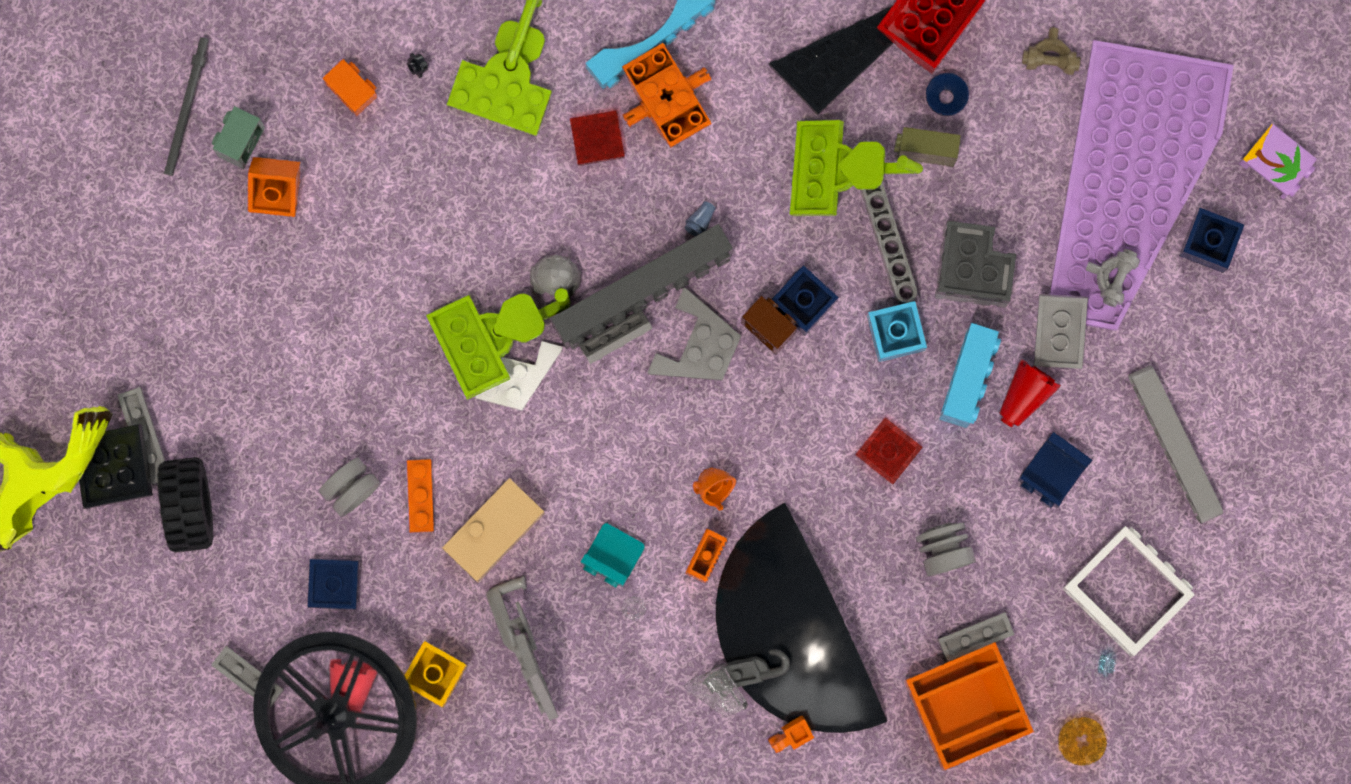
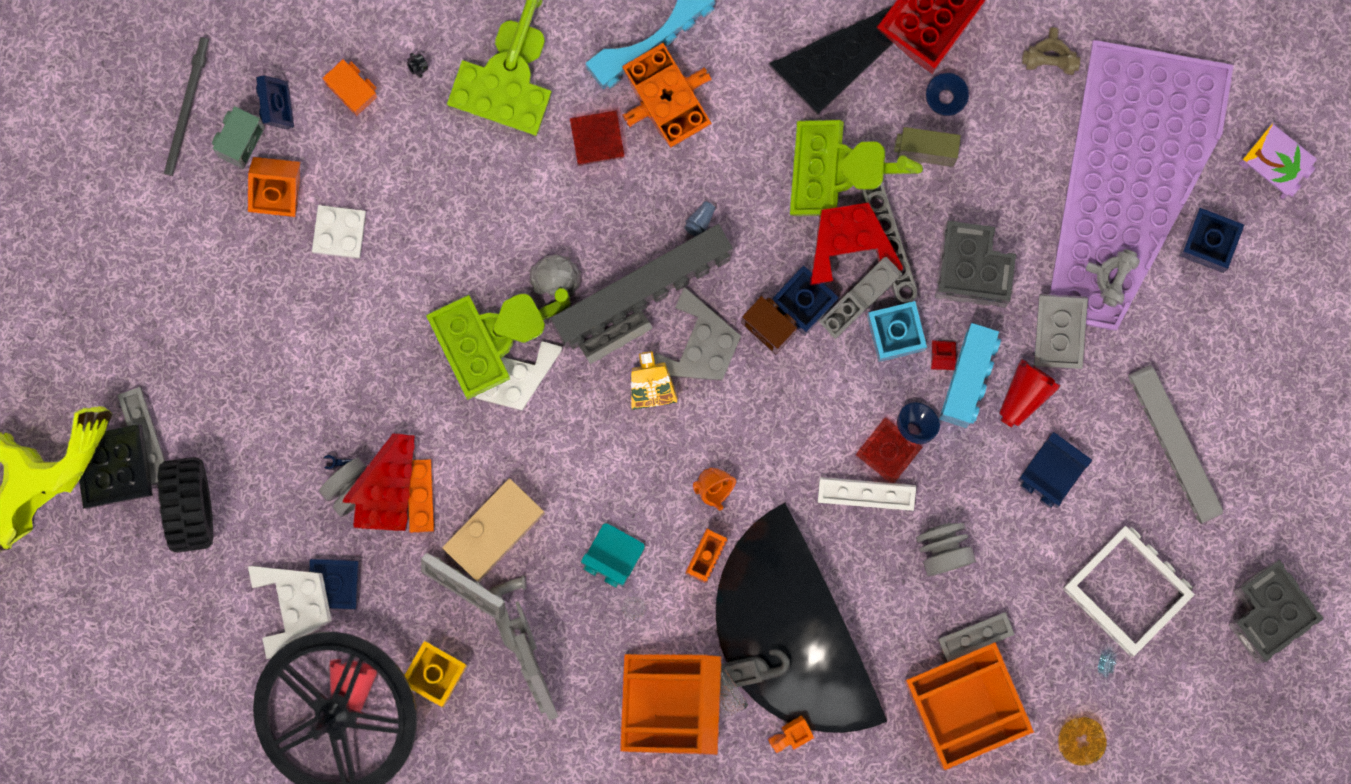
light grey plate [211,646,284,709] -> none
none -> white wing [248,566,332,659]
none -> dark blue plate [256,75,294,129]
none -> white plate [312,205,366,259]
none -> dark blue hand [323,455,353,470]
none -> red wing [343,433,415,531]
none -> light grey plate [421,553,505,621]
none -> orange slope [620,654,721,755]
none -> torso [631,351,677,410]
none -> red wing [810,203,903,285]
none -> white plate [818,477,916,511]
none -> light grey slope [819,257,902,339]
none -> dark blue piece [897,402,940,444]
none -> red slope [931,341,956,370]
none -> dark grey piece [1229,560,1324,664]

